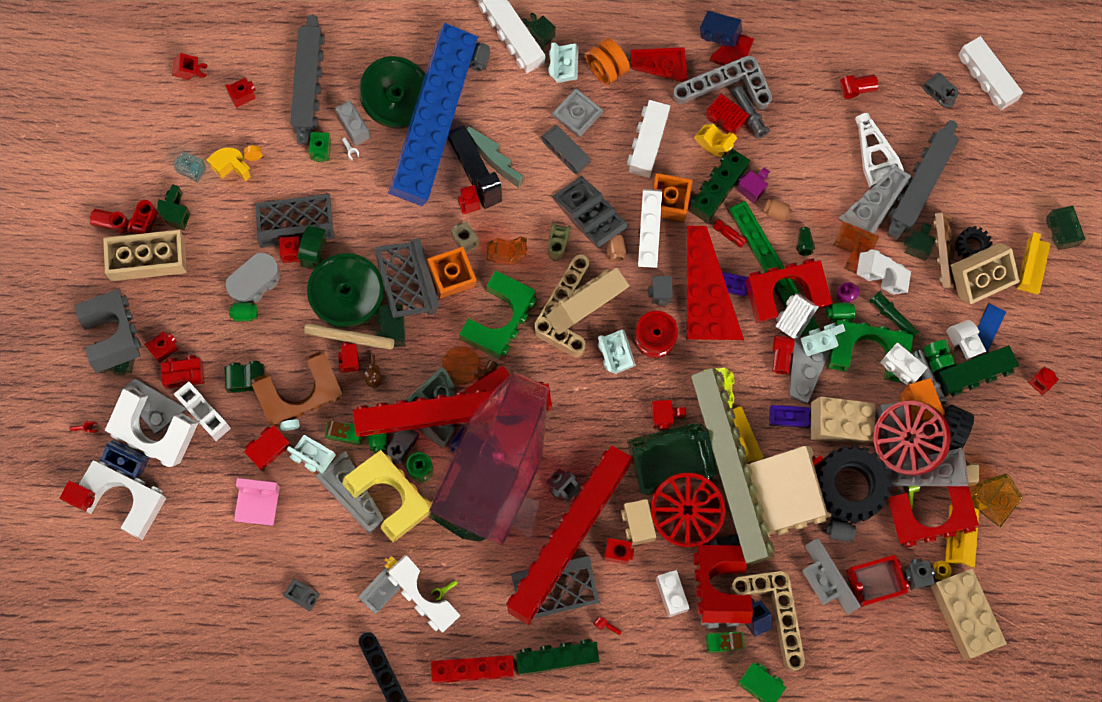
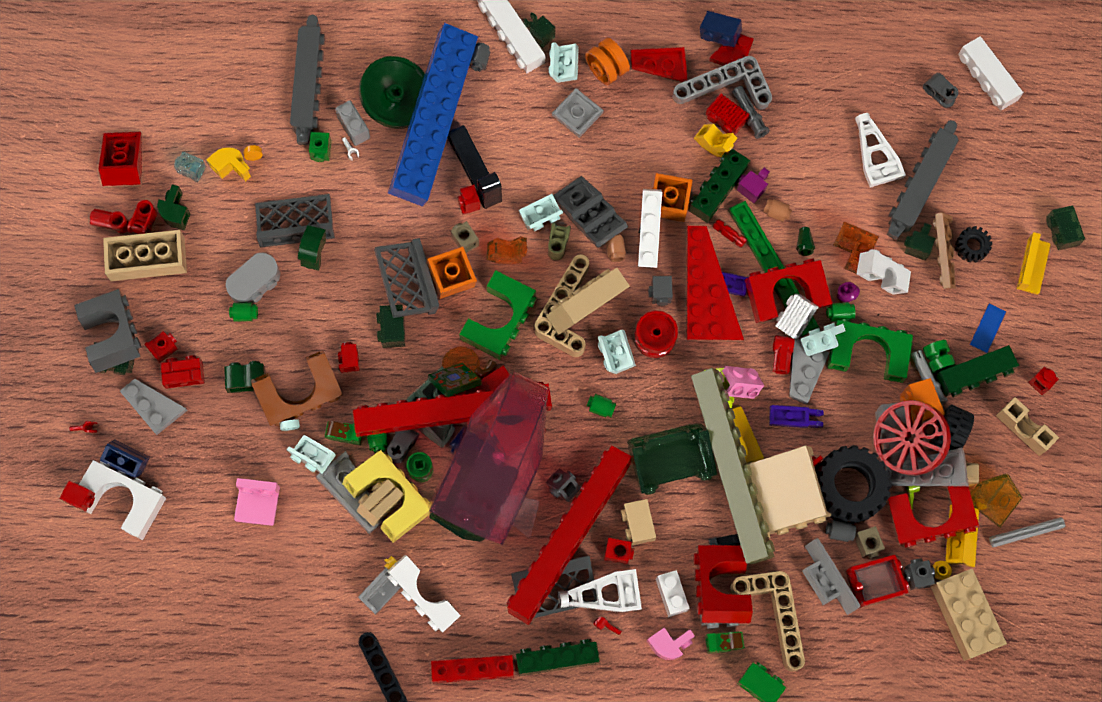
white arch [105,387,199,467] -> none
red brick [171,53,208,80] -> none
white arch [174,382,231,441] -> none
red brick [225,77,256,108] -> none
red brick [244,425,291,471] -> none
red brick [280,236,301,263] -> none
dark grey bracket [283,578,320,611] -> none
tan axle [304,324,394,350] -> none
dark green dish [307,253,384,328] -> none
reddish brown piece [364,355,382,388] -> none
lime hand [431,580,458,601] -> none
sand green slope [467,126,523,188] -> none
dark grey beam [541,125,591,174] -> none
white brick [627,100,670,178] -> none
red piece [650,472,725,548] -> none
red brick [651,400,686,431] -> none
dark blue brick [744,597,772,637] -> none
tan brick [811,397,875,446] -> none
light grey wing [838,166,911,239] -> none
red piece [839,74,878,99] -> none
dark green pin [869,290,920,338] -> none
white brick [880,342,928,385] -> none
white brick [946,320,986,360] -> none
tan brick [951,243,1020,305] -> none
none -> red slope [98,132,142,186]
none -> tan brick [357,479,404,526]
none -> dark green tile [428,363,482,397]
none -> light aqua bracket [518,194,563,231]
none -> white plate [558,569,642,612]
none -> green brick [586,393,616,418]
none -> bright pink brick [646,628,695,660]
none -> bright pink bracket [722,366,764,399]
none -> dark tan brick [855,526,885,559]
none -> light grey axle [989,517,1065,547]
none -> tan arch [996,397,1059,456]

